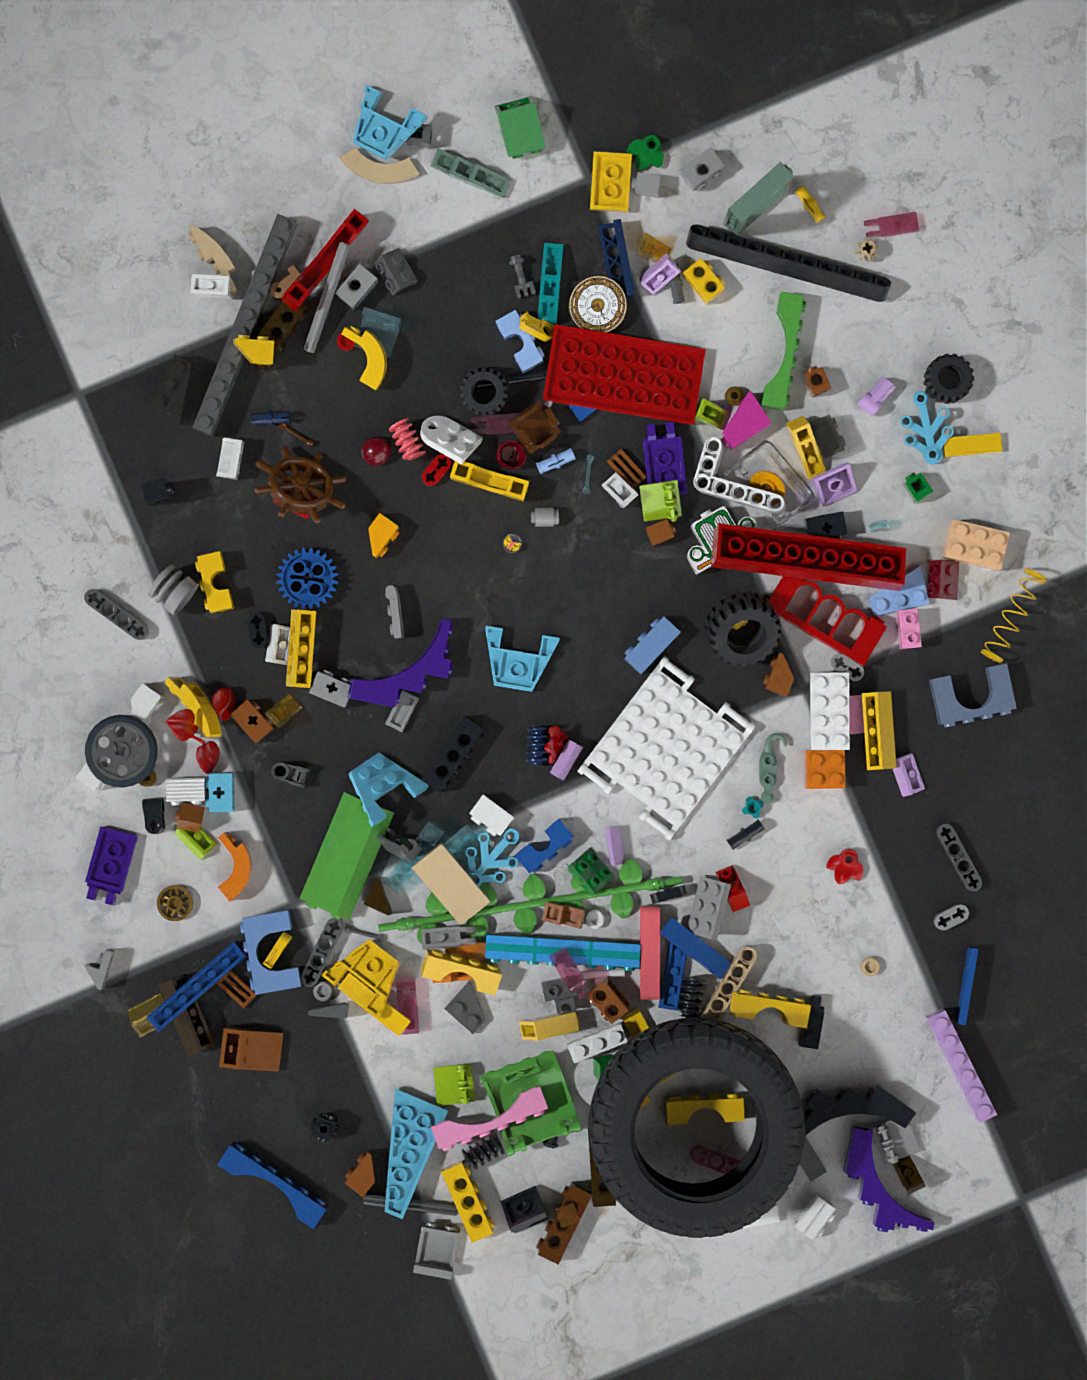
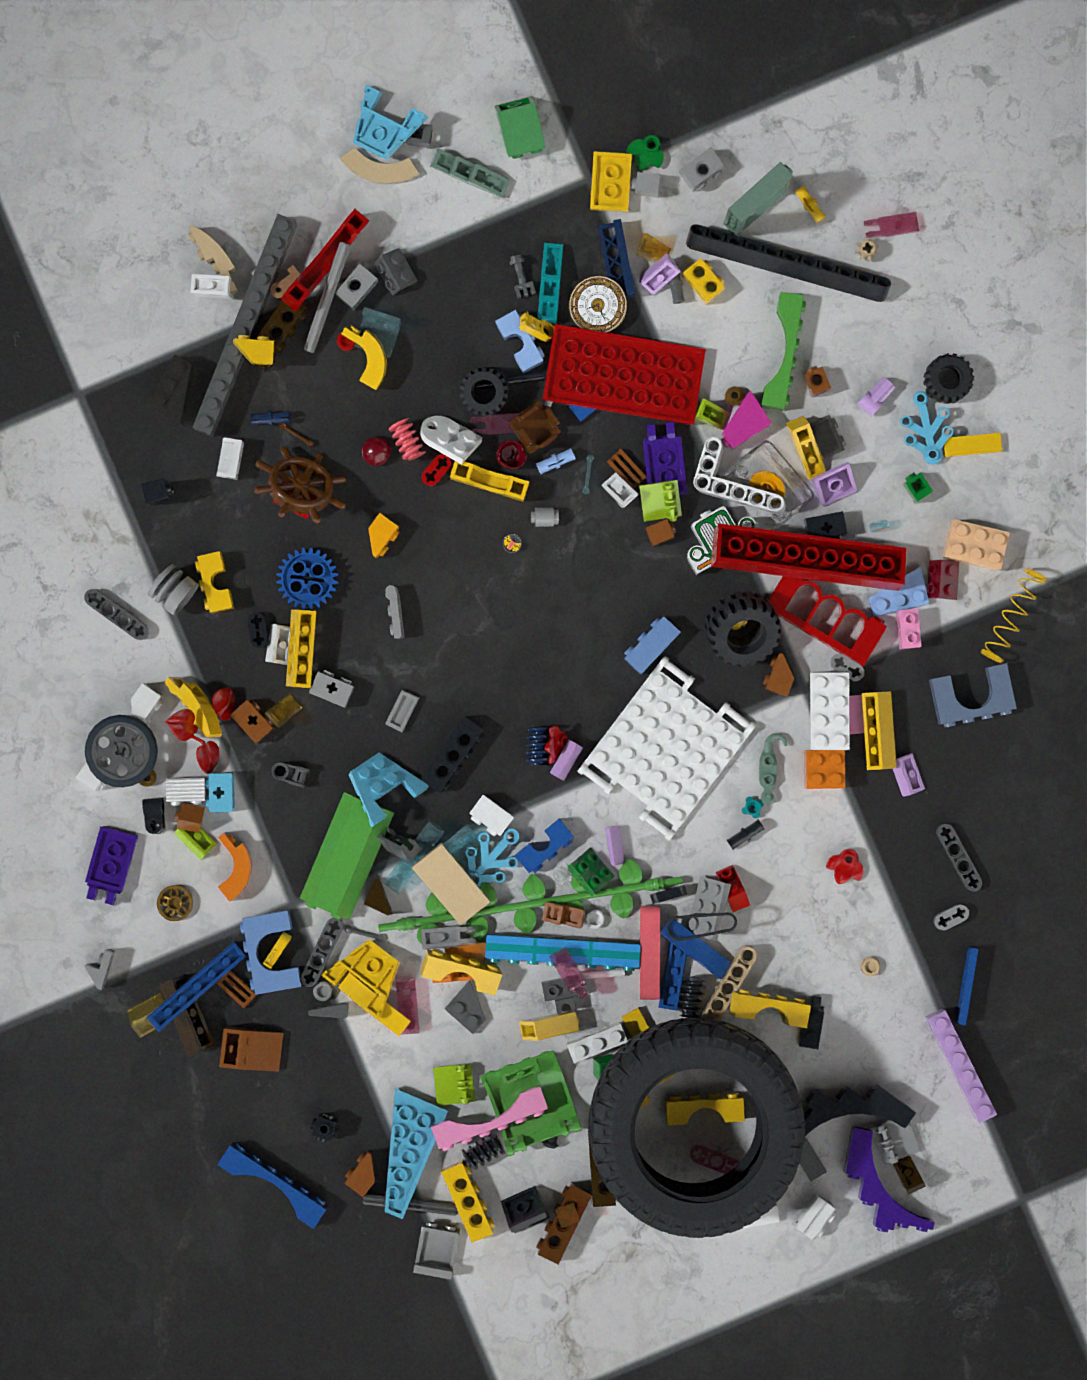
dark purple arch [347,619,453,707] -> none
medium azure wing [485,626,559,692] -> none
dark orange brick [587,976,632,1024] -> none
none -> black piece [667,912,737,941]

